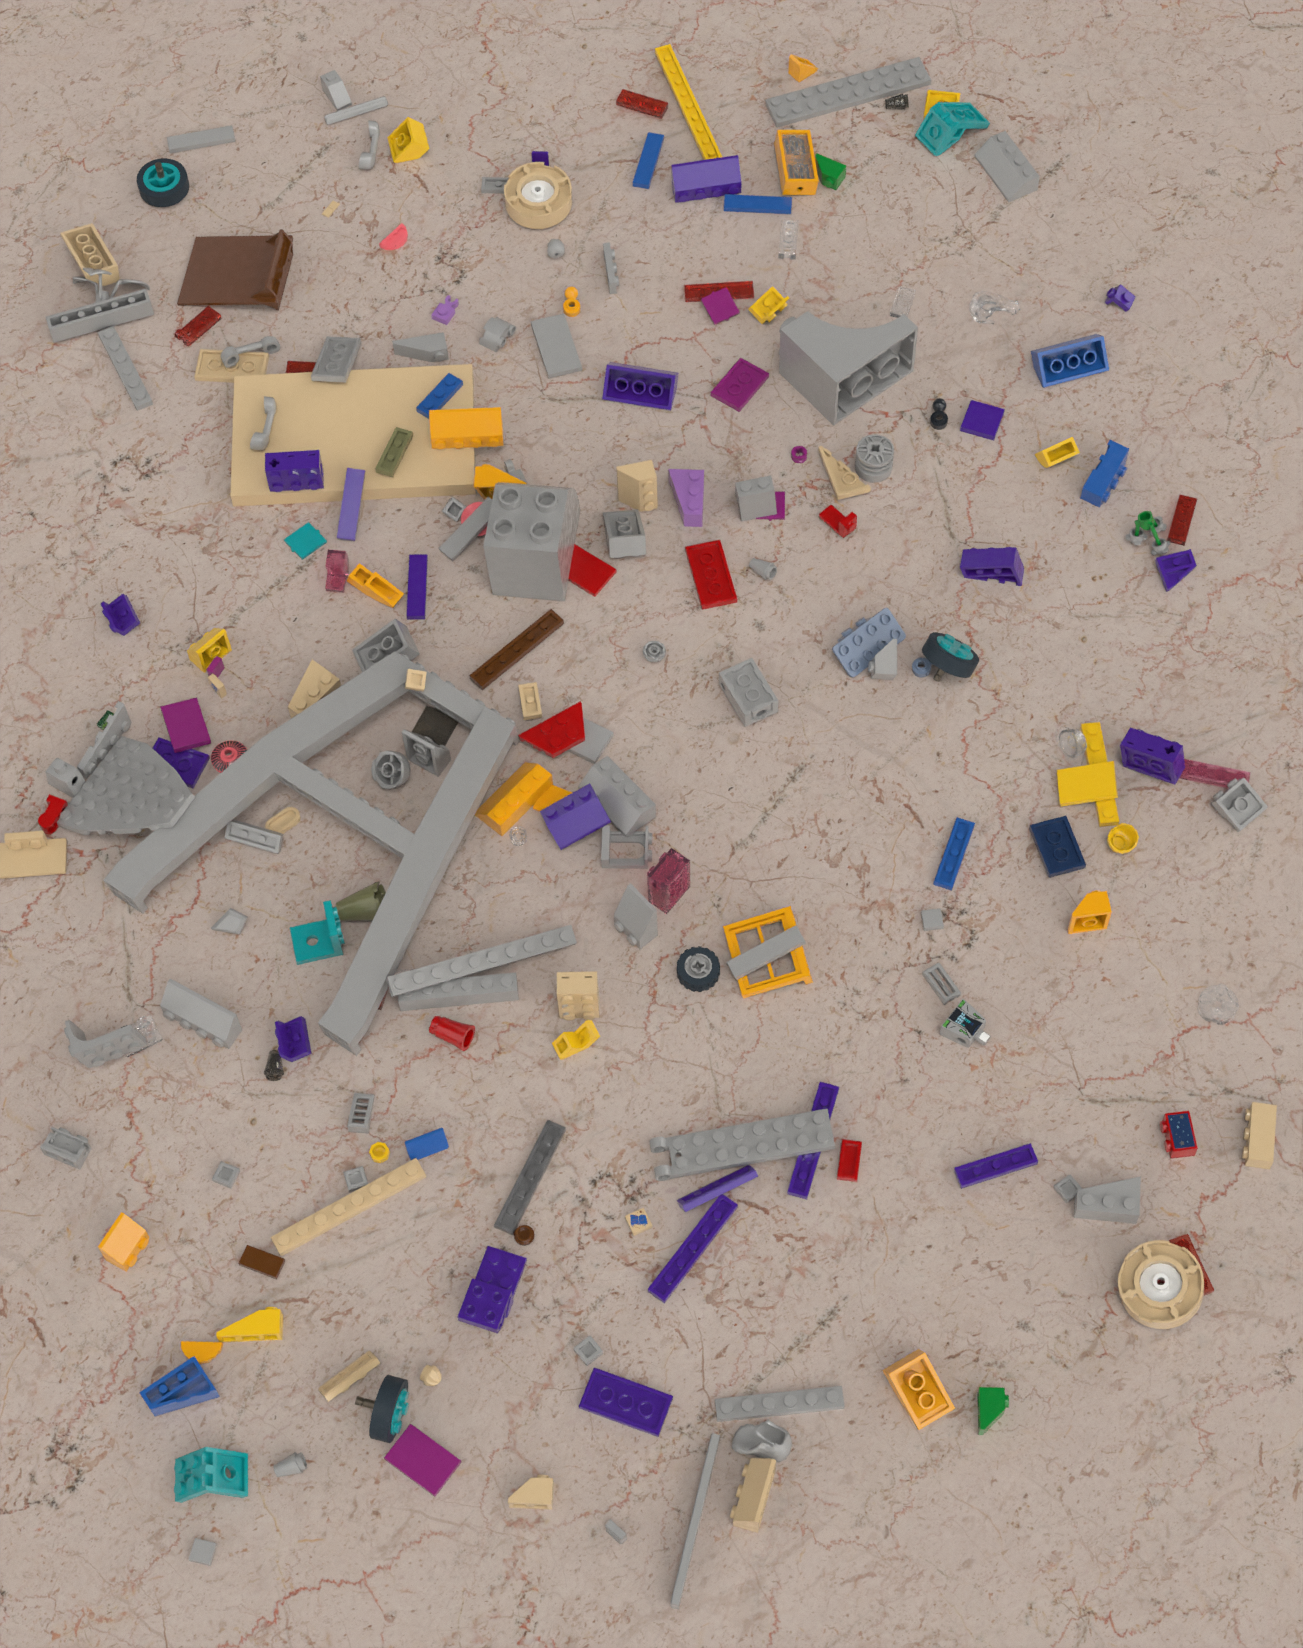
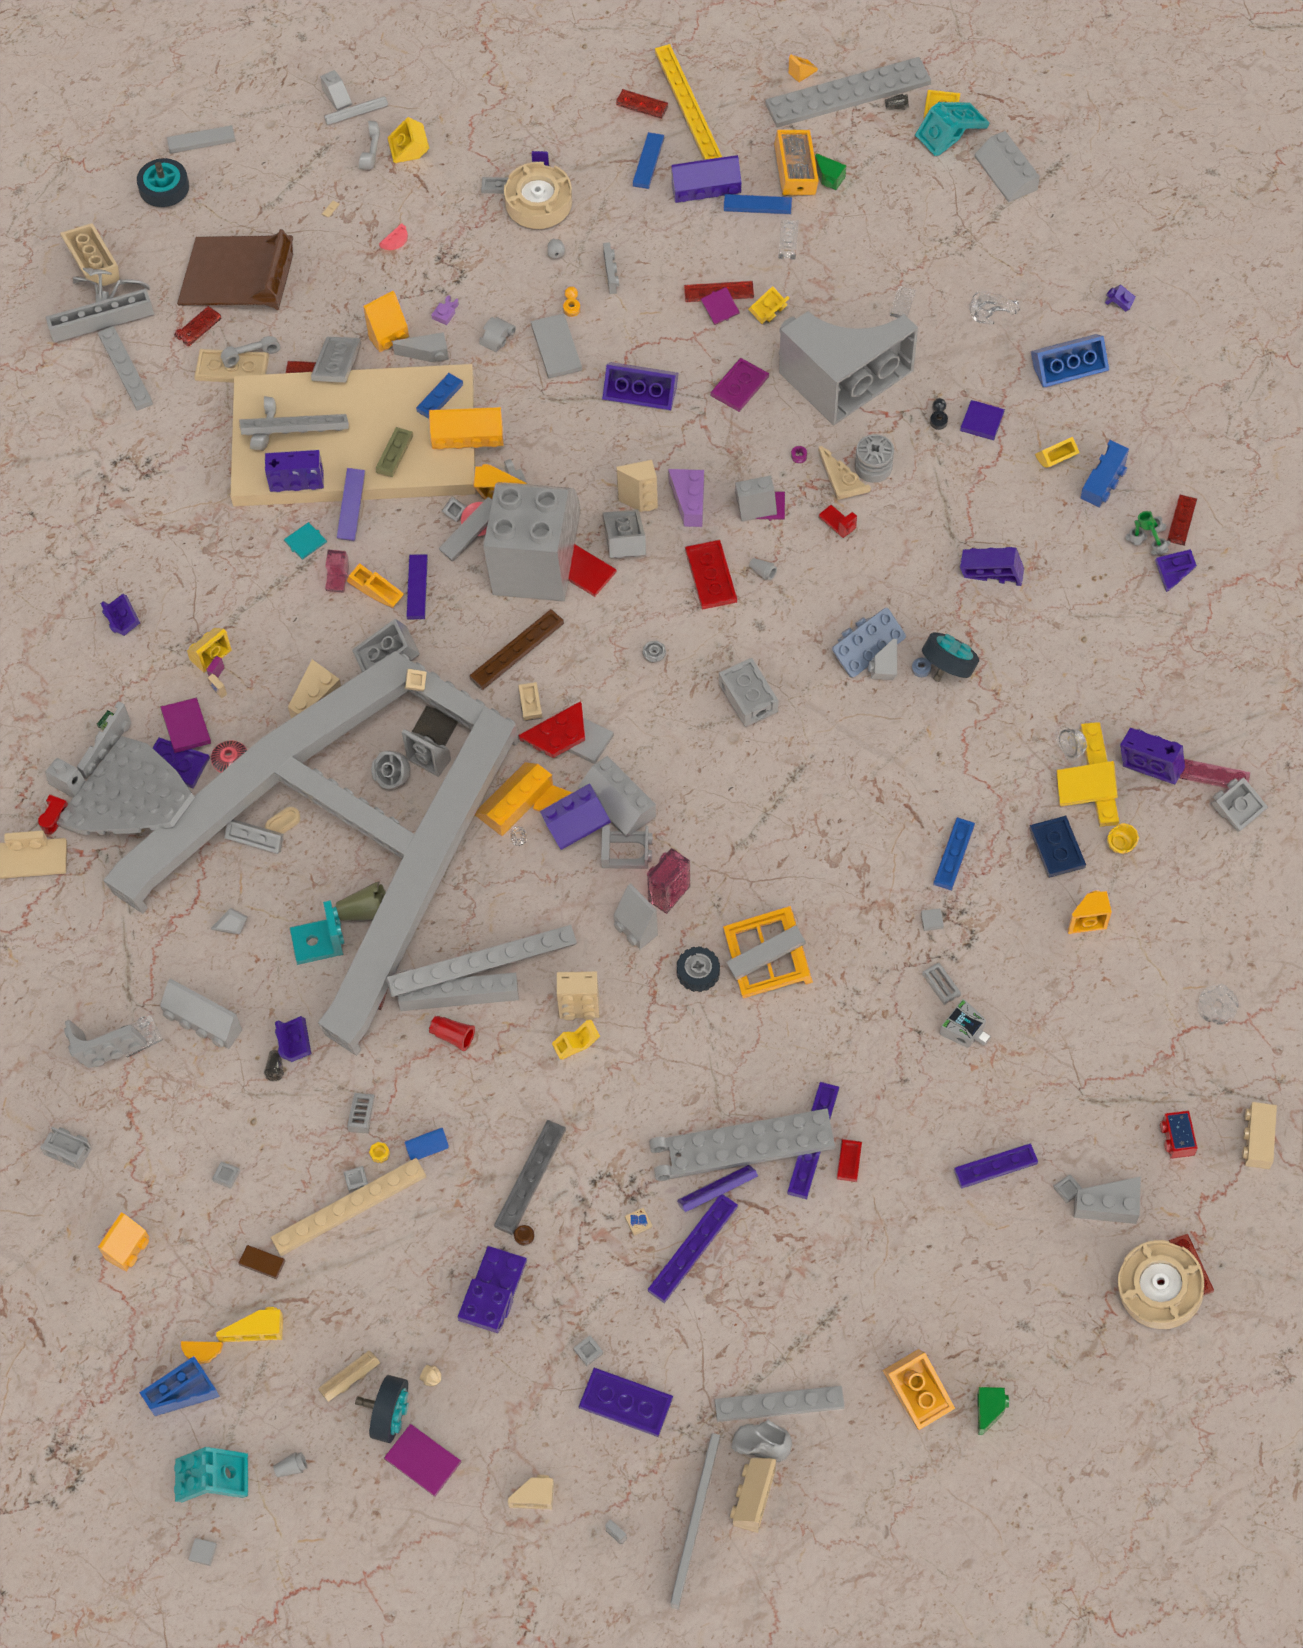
none -> light grey plate [239,414,349,435]
none -> light orange slope [363,291,409,352]

